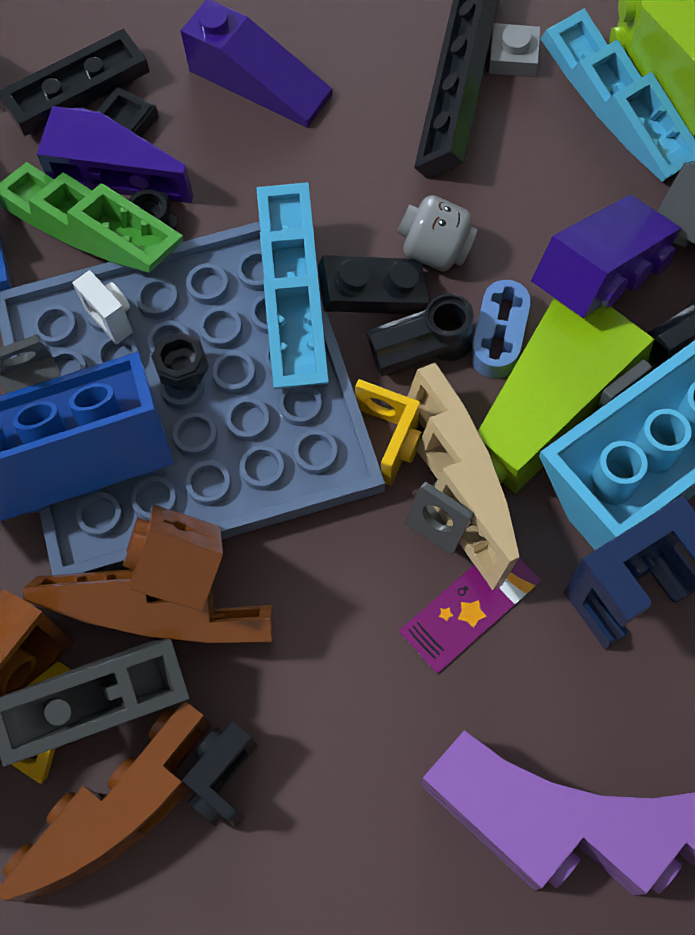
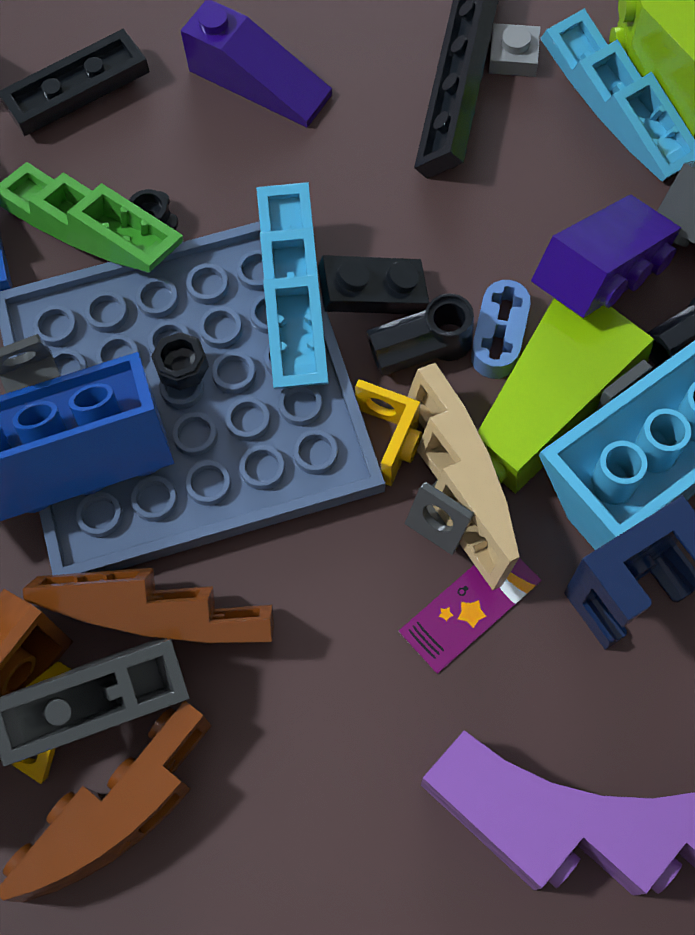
dark purple slope [36,106,193,203] -> none
white plate [72,270,133,345] -> none
black tile [96,86,159,138] -> none
dark orange brick [123,505,223,612] -> none
black bracket [182,721,257,827] -> none
light grey head [397,195,477,272] -> none

